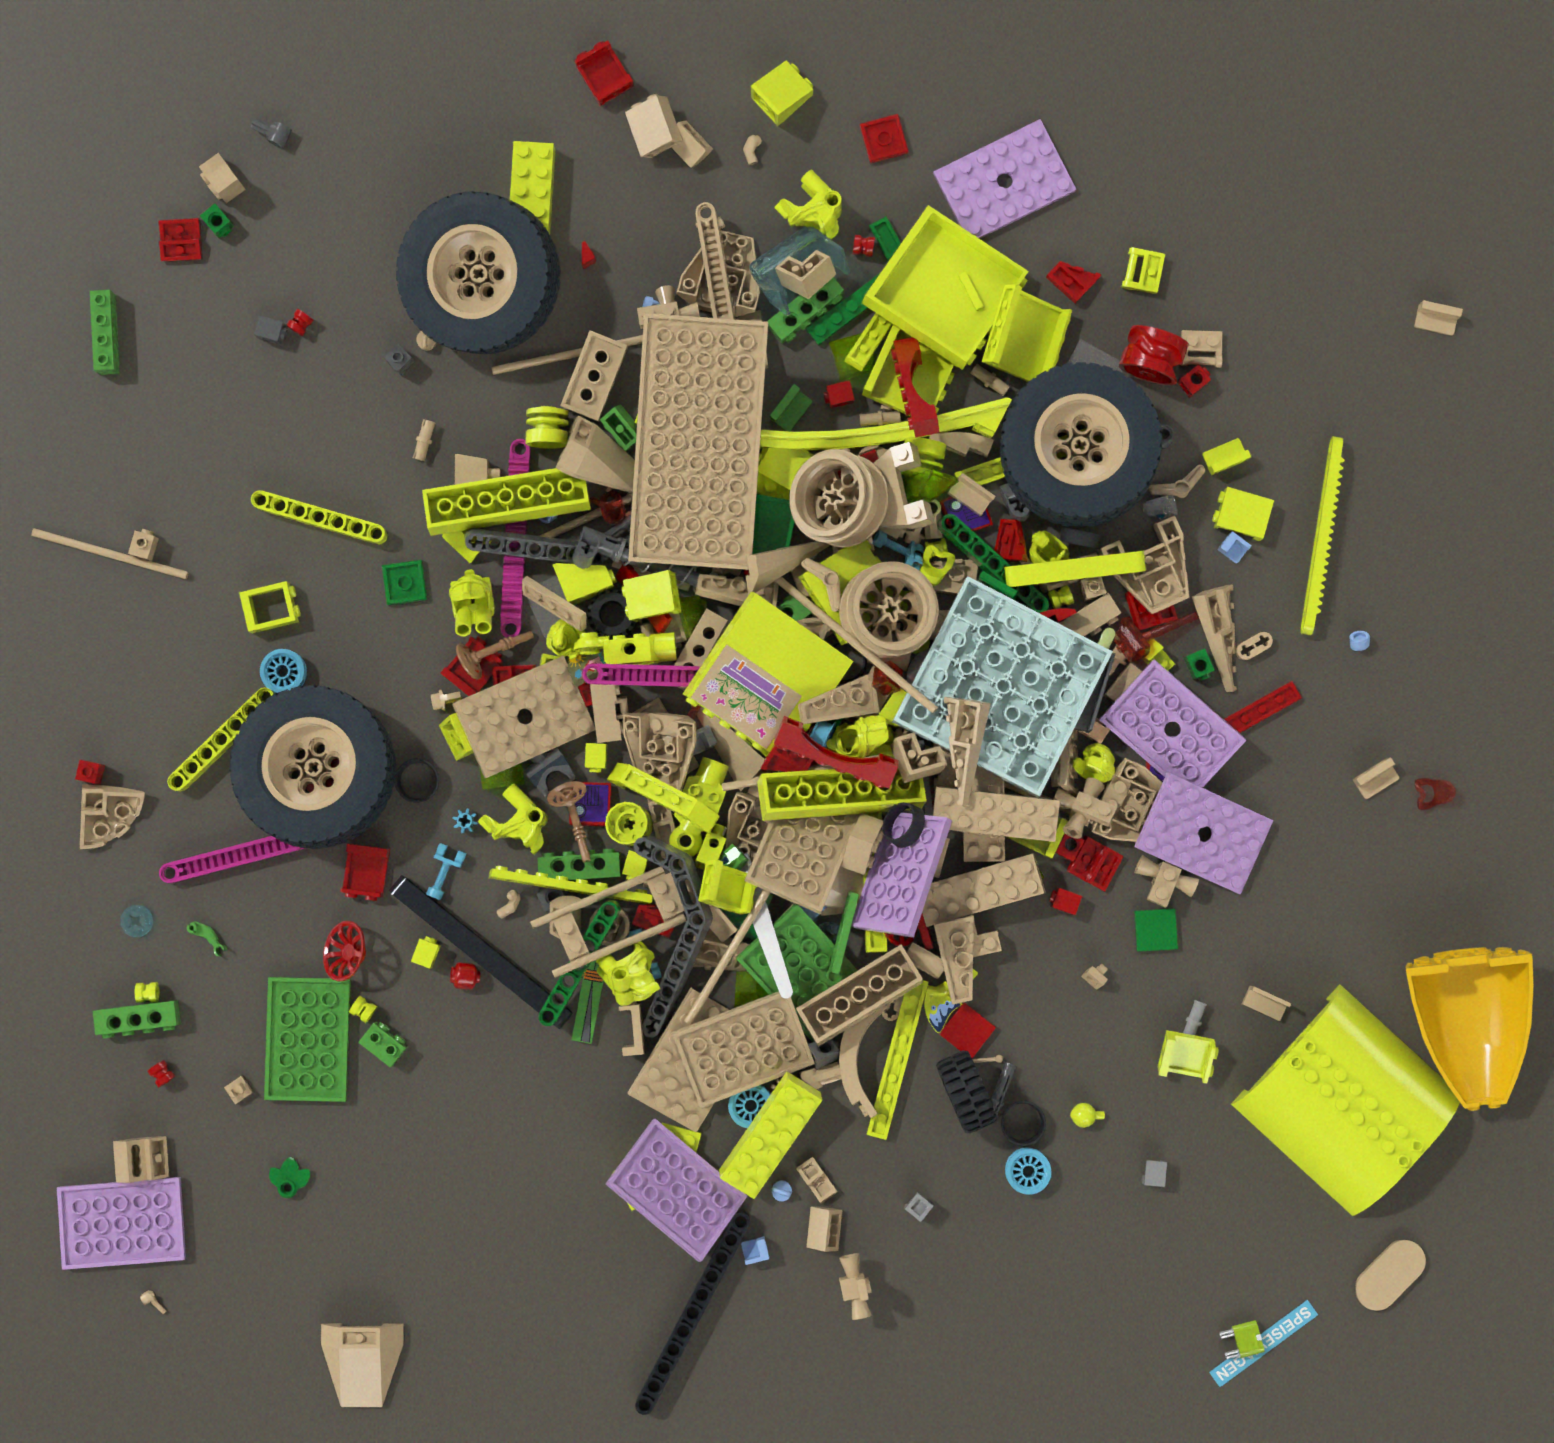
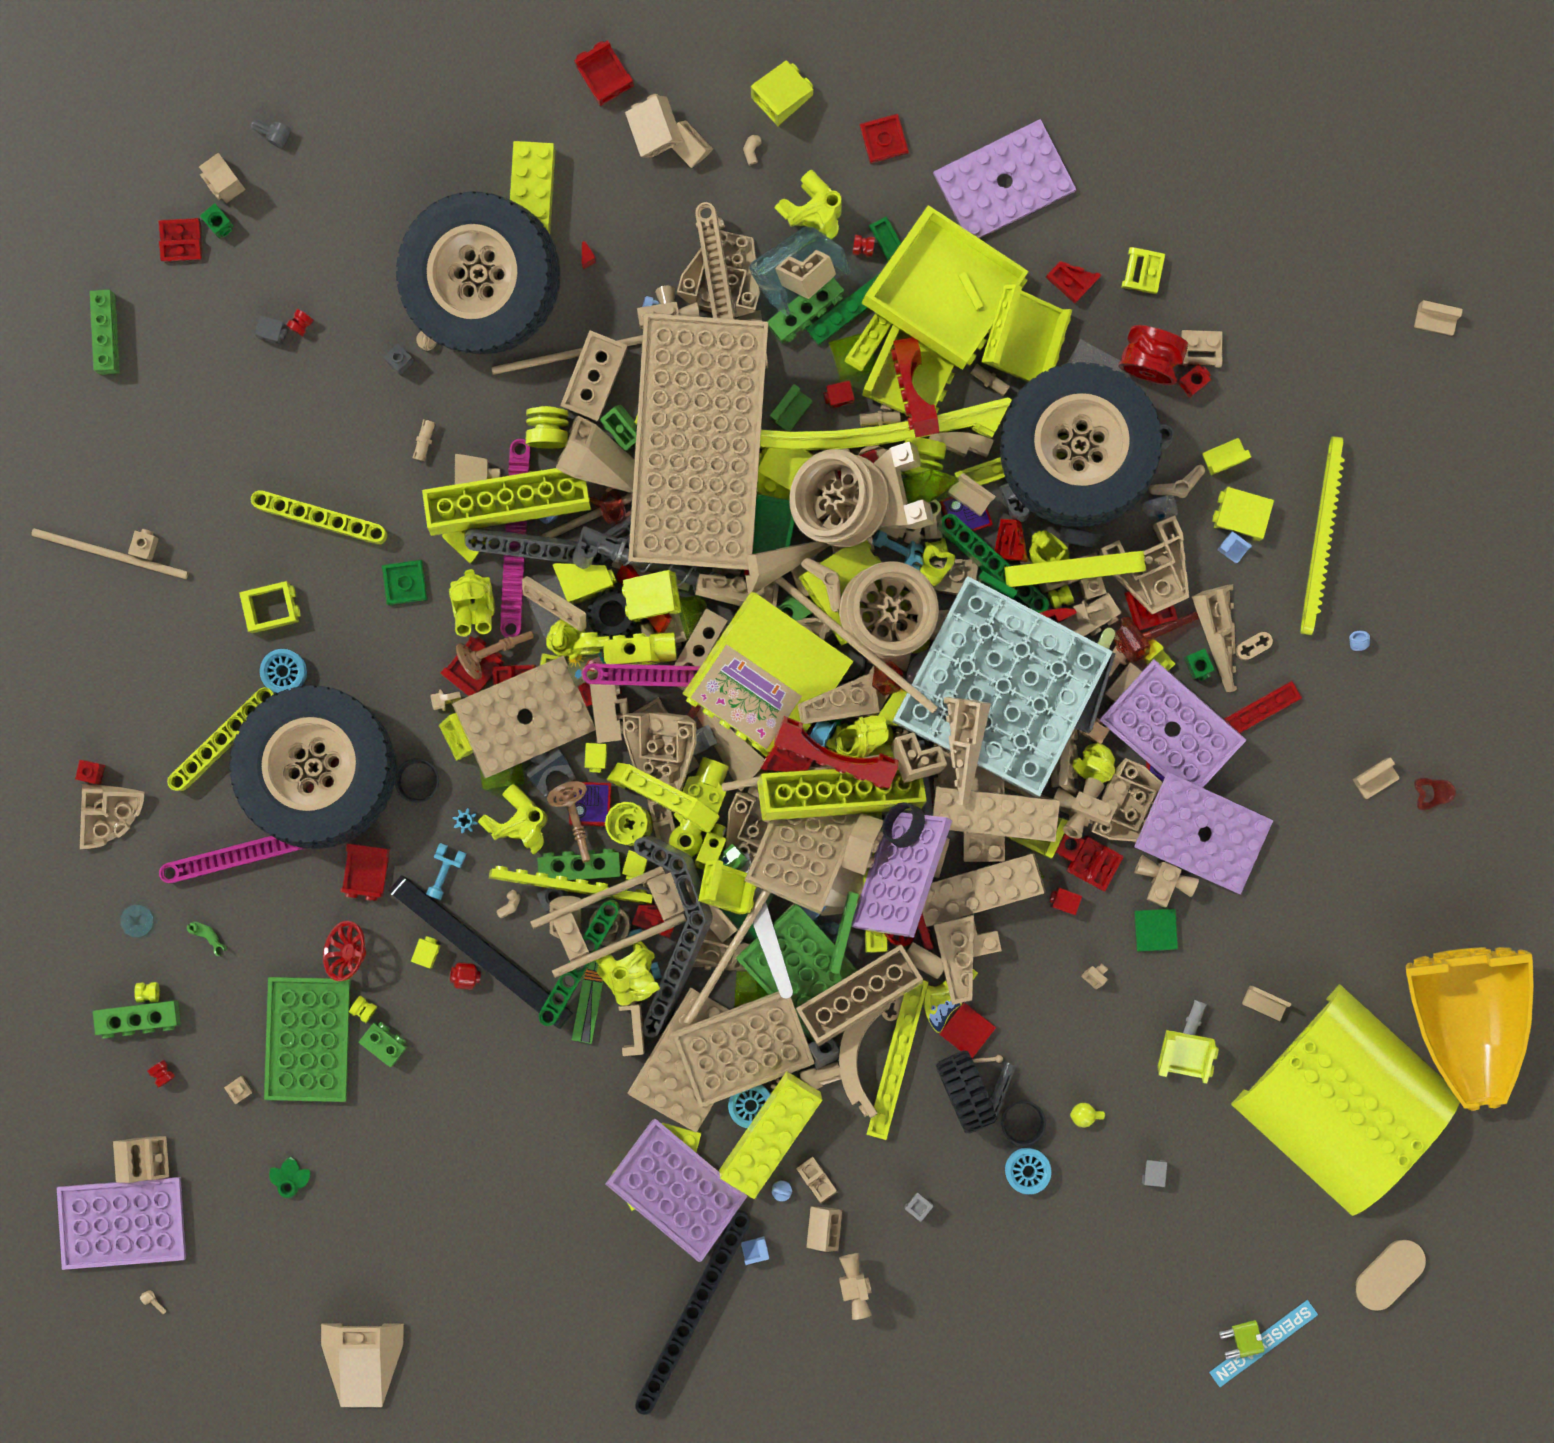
none -> tan piece [1074,600,1107,621]

